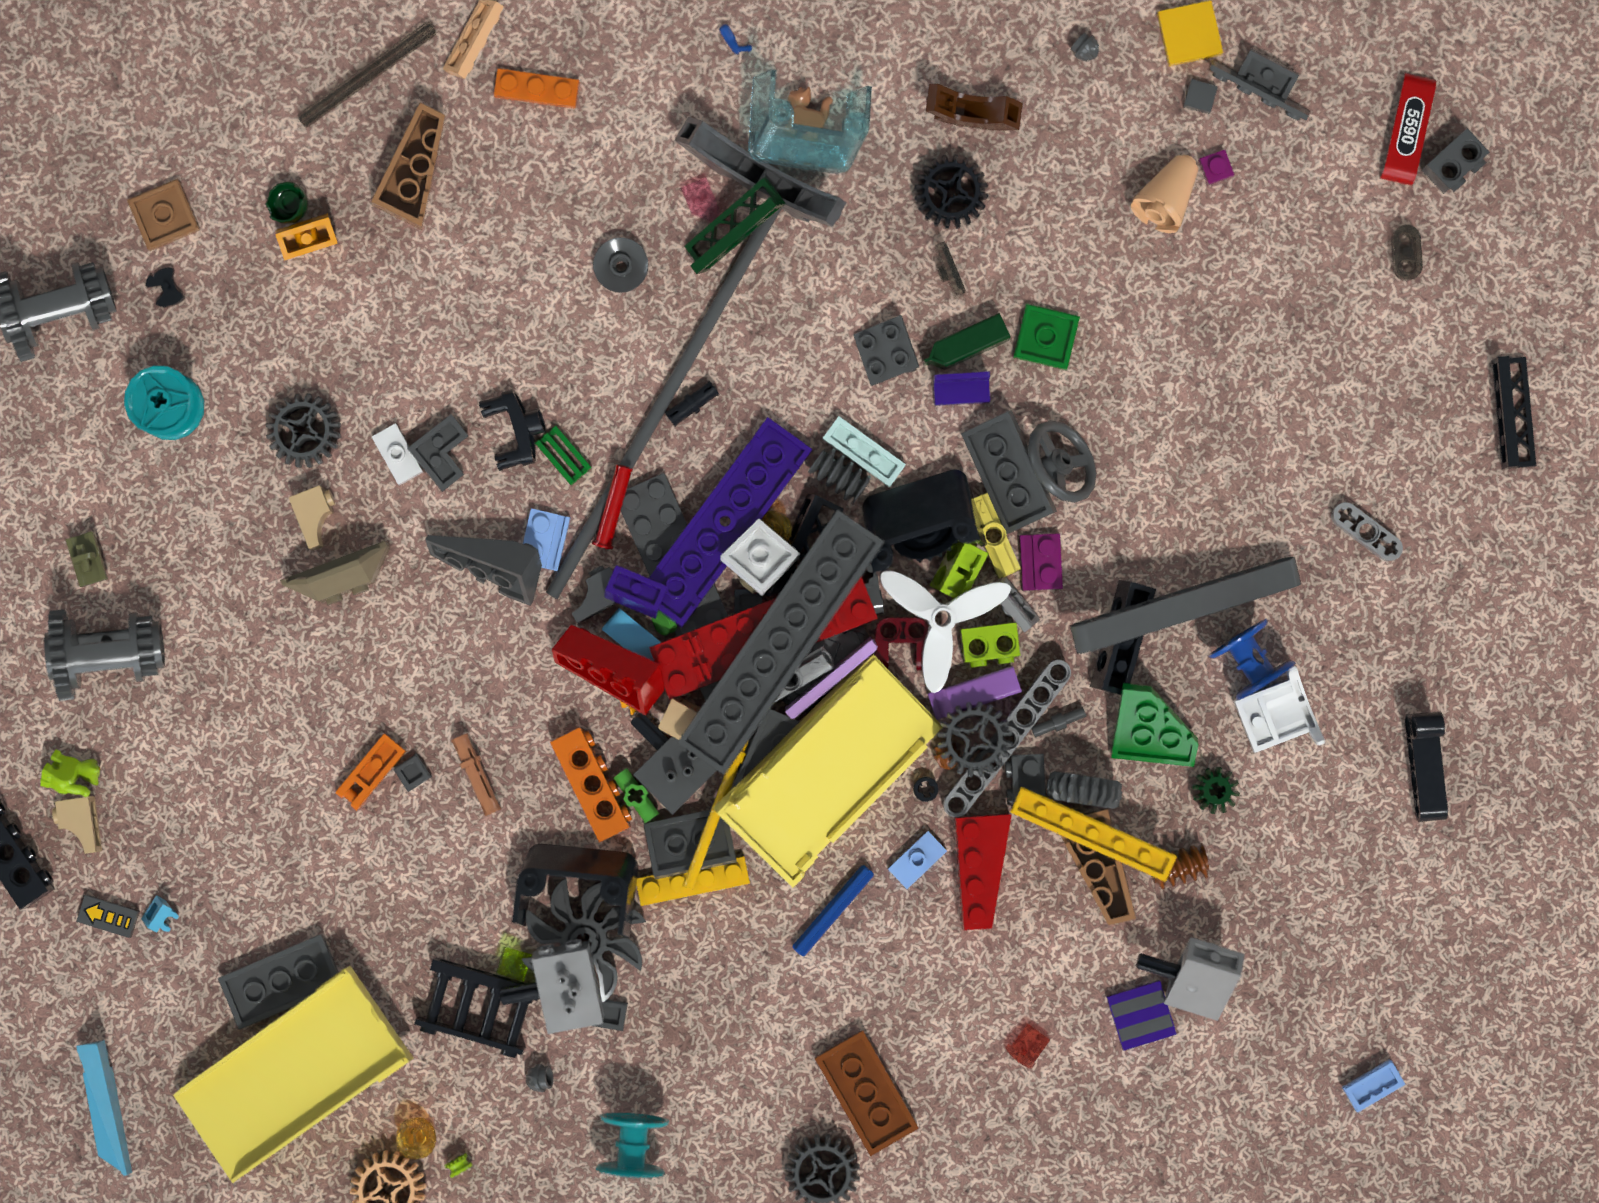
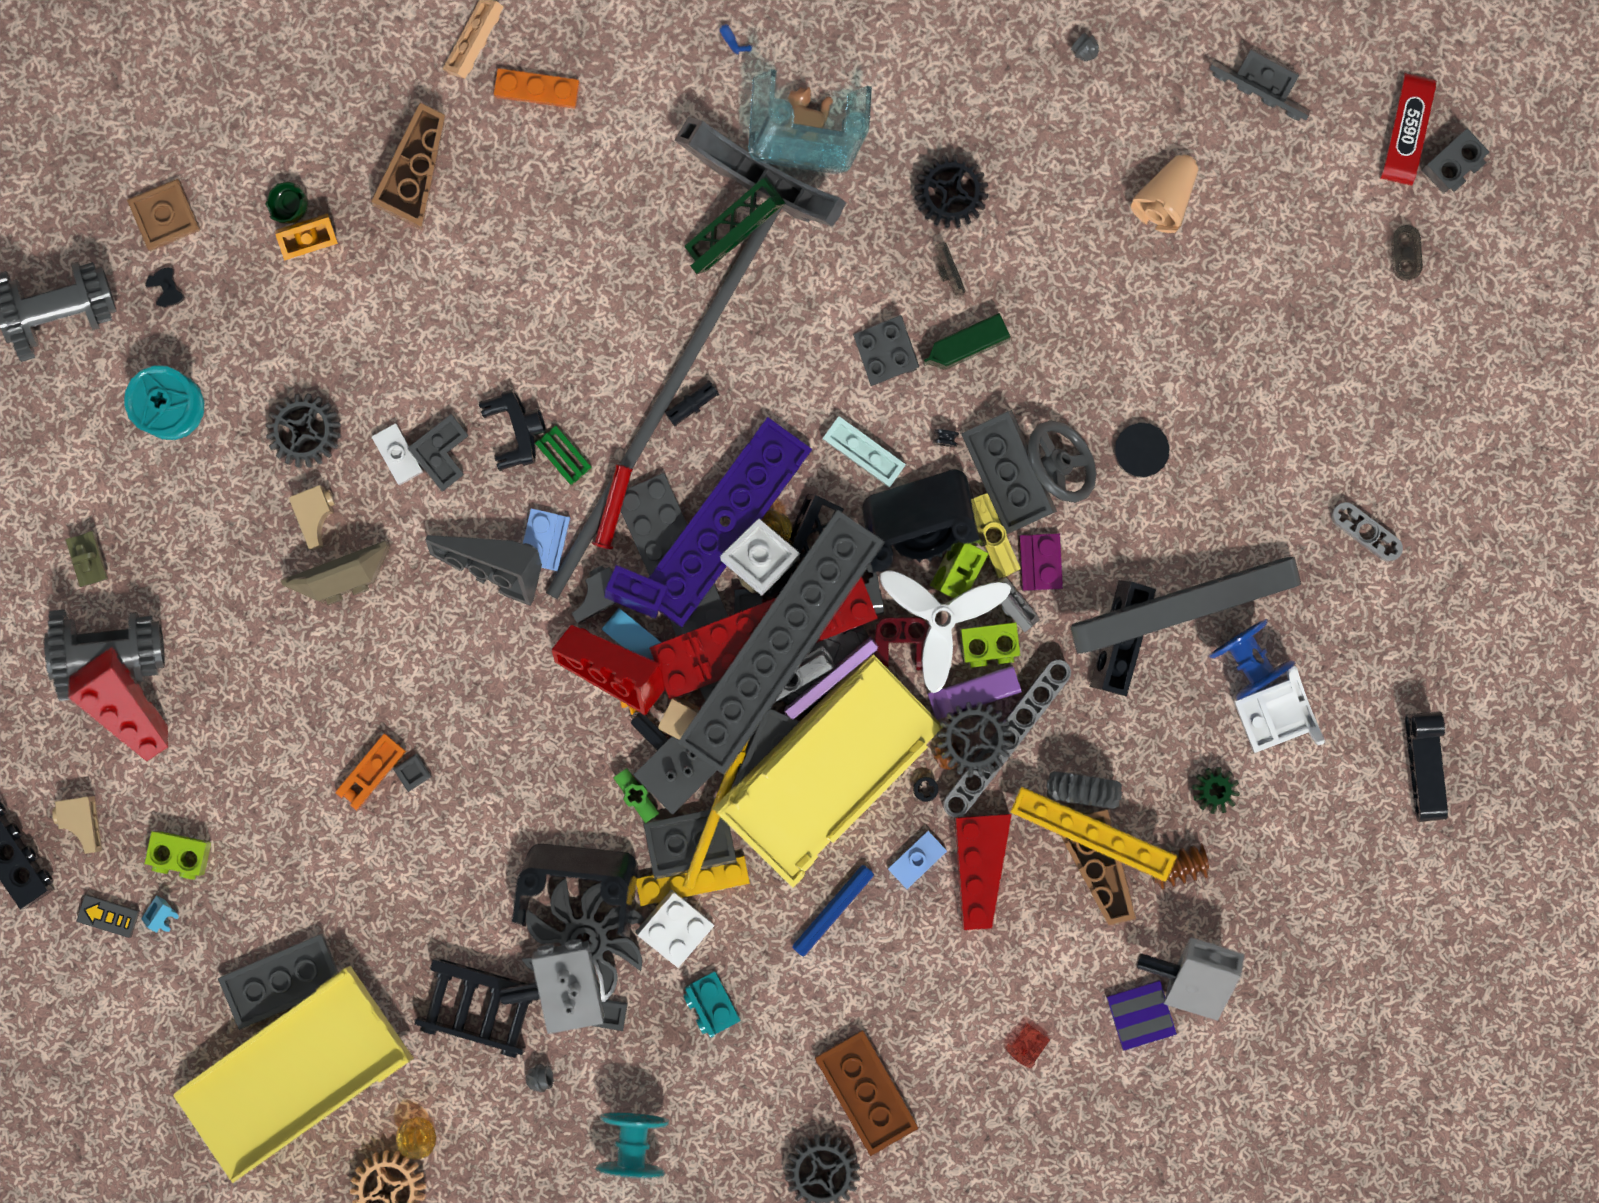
lime animal [40,749,100,797] -> none
medium azure wedge [76,1040,132,1176] -> none
clear smoke axle [297,22,437,127] -> none
lime bush [444,1153,473,1178] -> none
nougat pin [451,733,501,816] -> none
clear neon green plate [496,947,532,981] -> none
orange brick [550,727,633,842] -> none
dark grey dish [593,237,648,293] -> none
bright green tile [652,611,677,635] -> none
clear pink tile [681,178,726,227] -> none
dark grey piece [808,448,871,505] -> none
reddish brown arch [926,83,1023,131] -> none
dark purple panel [933,371,990,406] -> none
dark grey bracket [1005,754,1046,807] -> none
green tile [1013,304,1080,371] -> none
dark grey bar [1031,707,1086,738] -> none
green plate [1111,683,1199,767] -> none
yellow tile [1157,0,1223,67] -> none
dark grey tile [1183,79,1218,114] -> none
magenta plate [1198,149,1234,186] -> none
light blue plate [1342,1059,1406,1113] -> none
black fence [1491,356,1537,469] -> none
none -> wedge [68,647,168,762]
none -> lime brick [144,831,212,880]
none -> white plate [635,889,714,968]
none -> teal bracket [683,971,741,1038]
none -> black bush [933,429,959,447]
none -> black tile [1114,423,1170,478]

